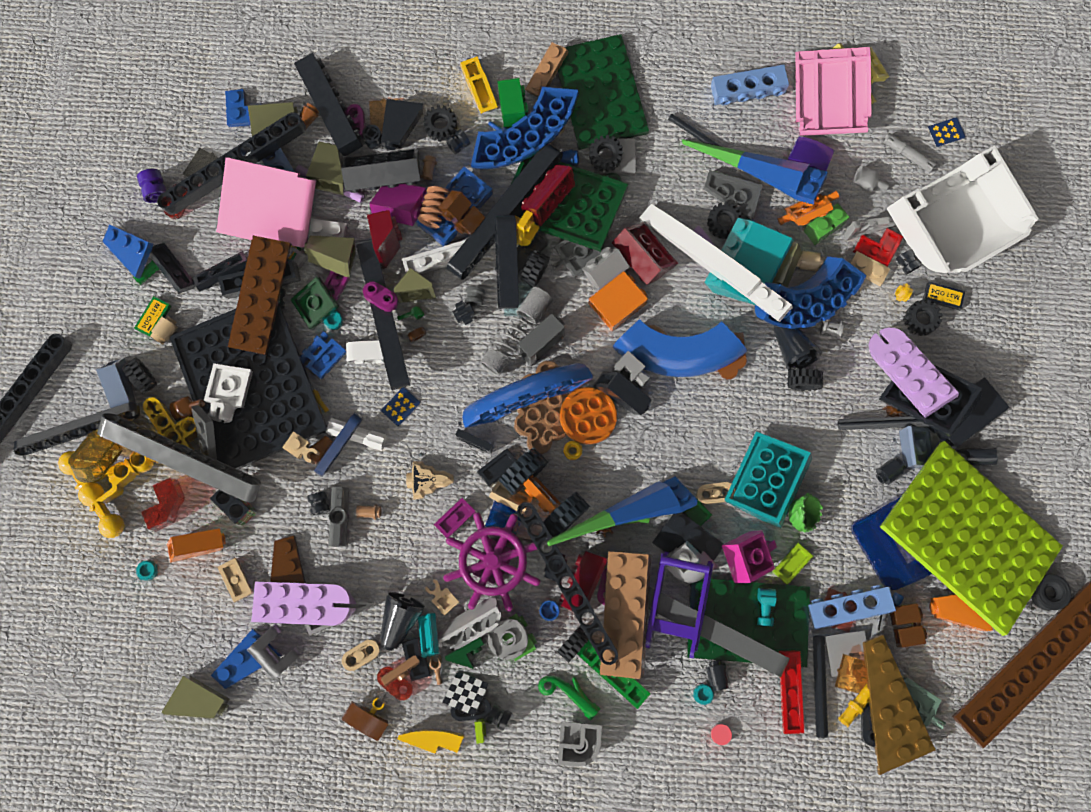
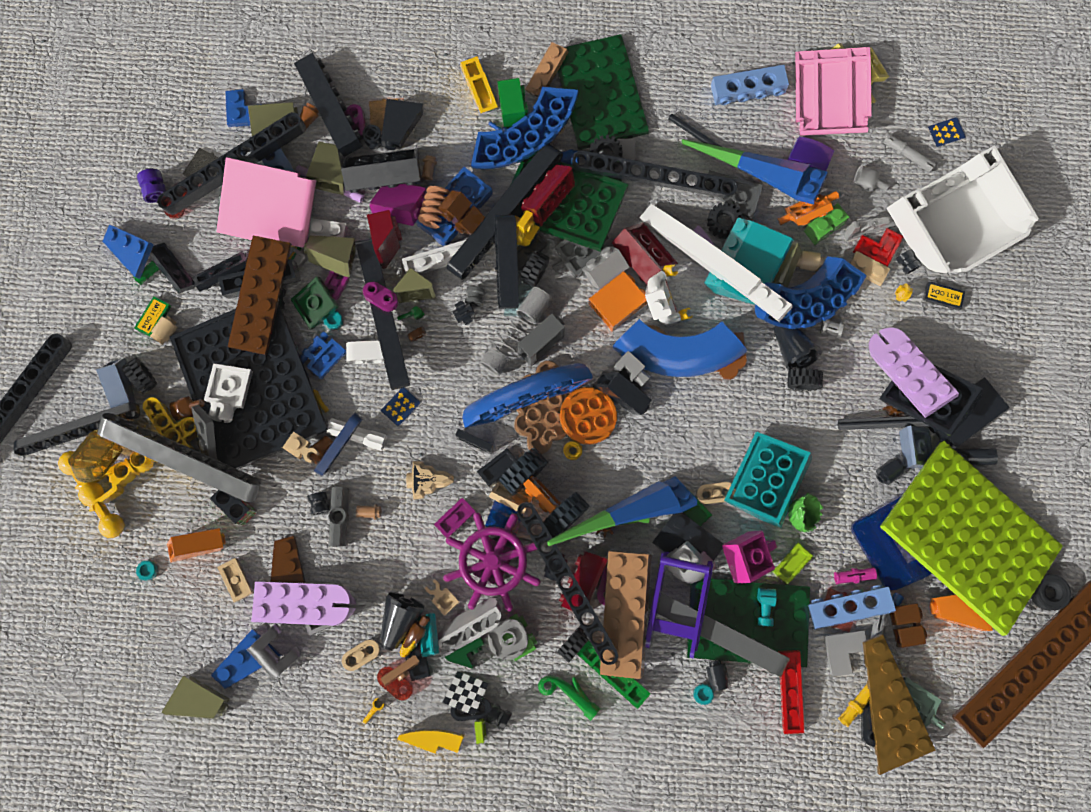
clear red brick [141,477,185,532] -> none
reddish brown slope [342,701,388,741] -> none
black tyre [424,105,457,142] -> none
medium nougat hand [429,655,442,685] -> none
black wheel [445,129,471,155] -> none
blue wheel [539,601,559,621] -> none
light grey brick [558,721,602,767] -> none
coral tile [711,724,732,745] -> none
black axle [812,635,828,738] -> none
clear orange piece [835,654,868,694] -> none
black tyre [904,299,943,336] -> none
none -> reddish brown piece [399,615,430,657]
none -> black beam [572,151,737,198]
none -> white torso [645,265,693,325]
none -> dark pink pin [834,567,877,584]

